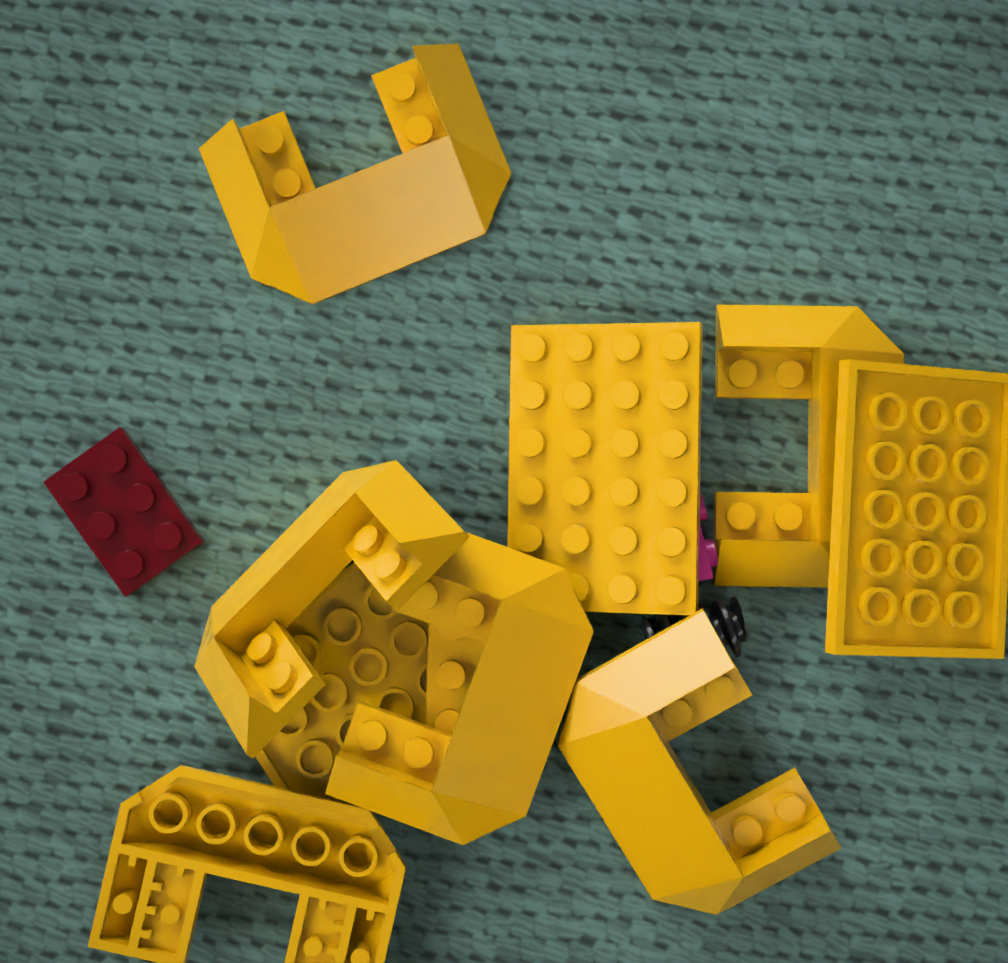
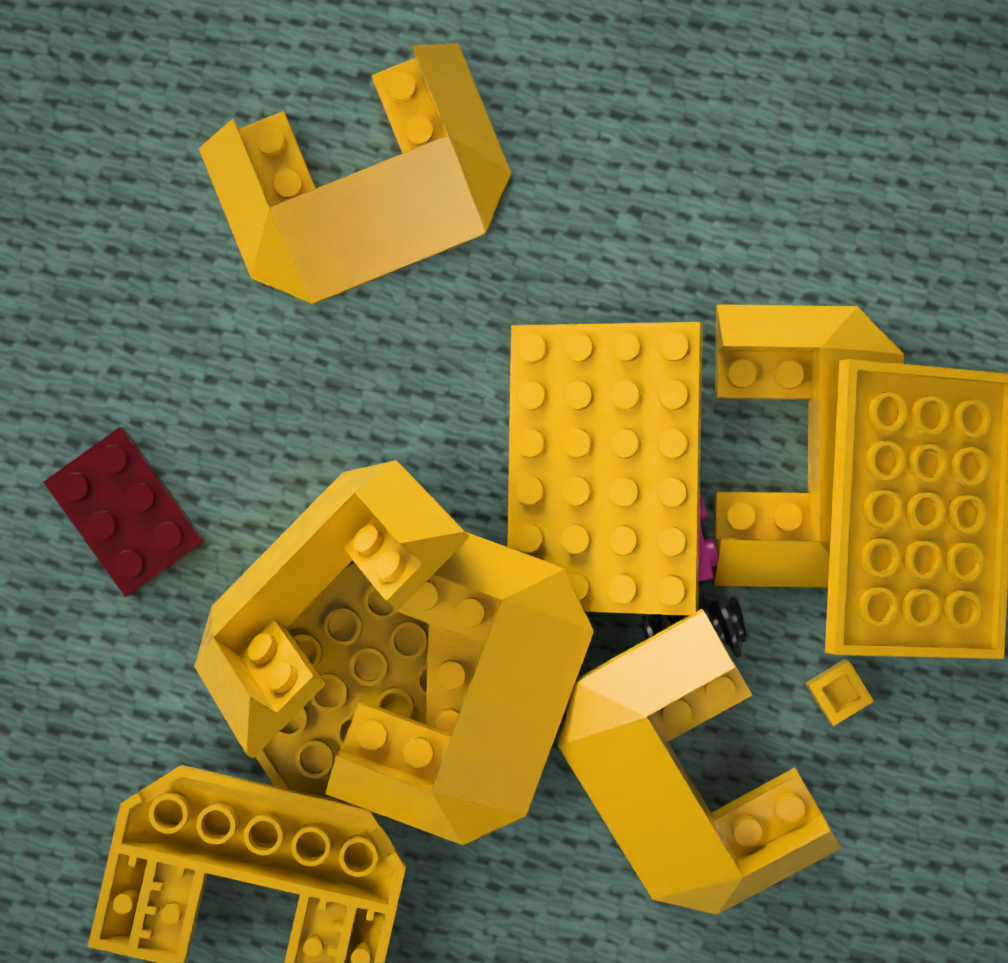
none -> yellow plate [805,659,874,726]

